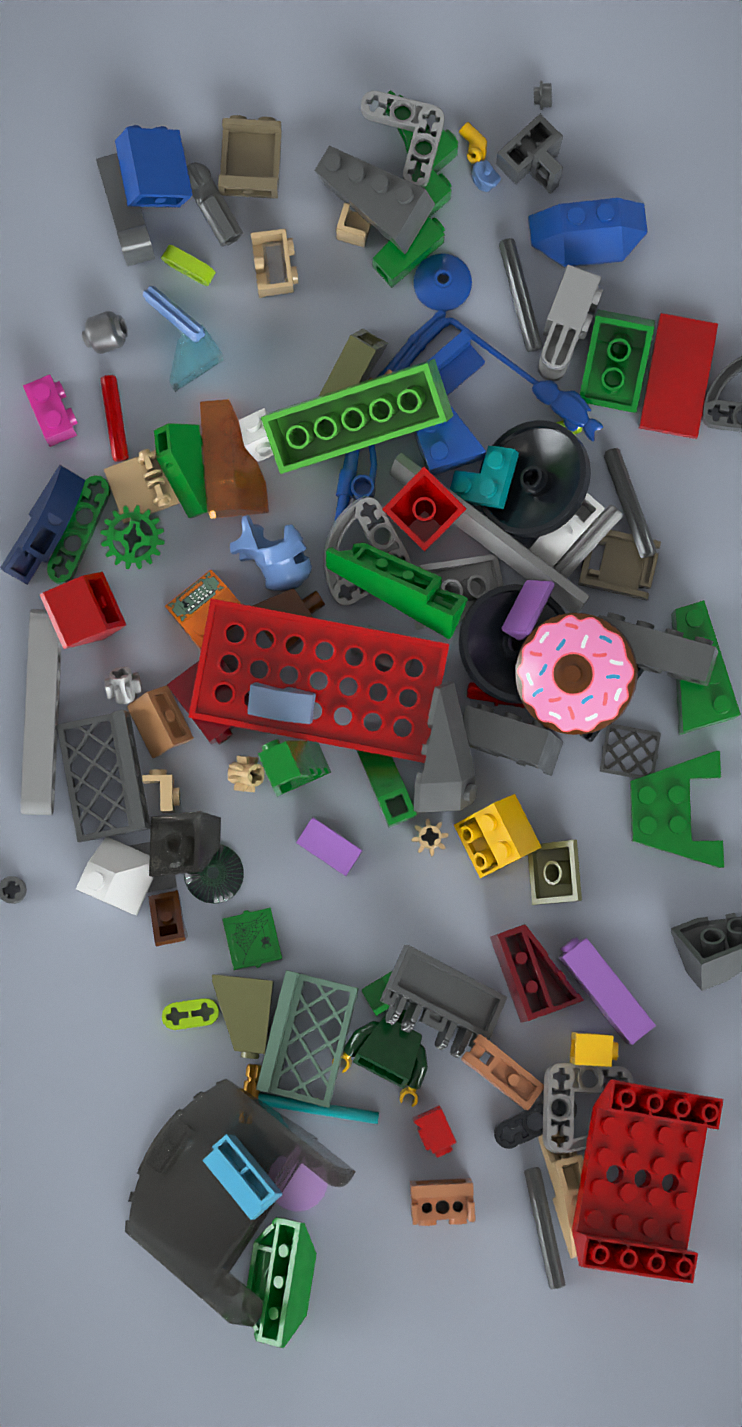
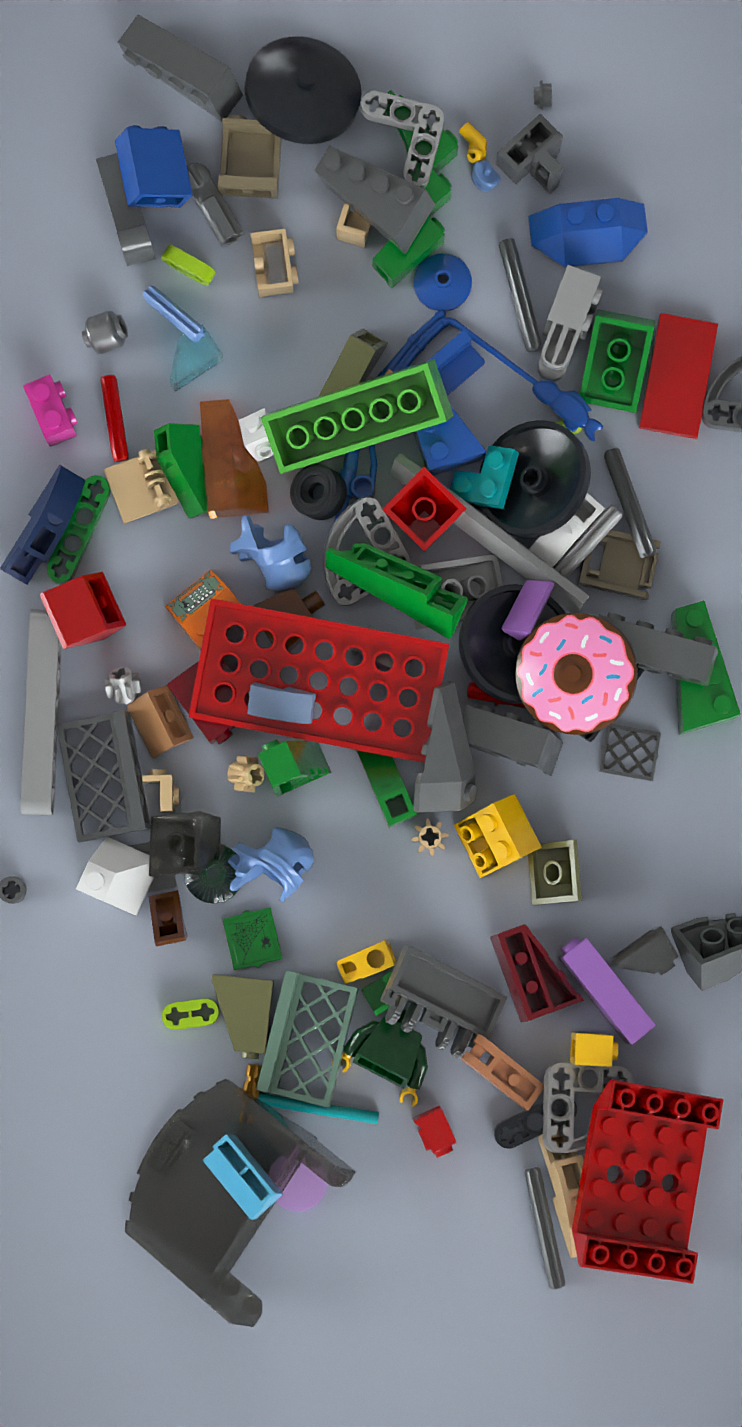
green gear [100,504,165,569] -> none
green wedge [244,1217,317,1348] -> none
medium lavender slope [296,817,363,876] -> none
nougat piece [410,1178,475,1226] -> none
green wing [630,751,724,868] -> none
none -> dark grey wedge [118,14,243,122]
none -> medium blue piece [228,827,314,902]
none -> black dish [244,36,361,144]
none -> black tyre [290,464,347,520]
none -> yellow leg [336,939,397,984]
none -> clear smoke slope [606,926,679,975]

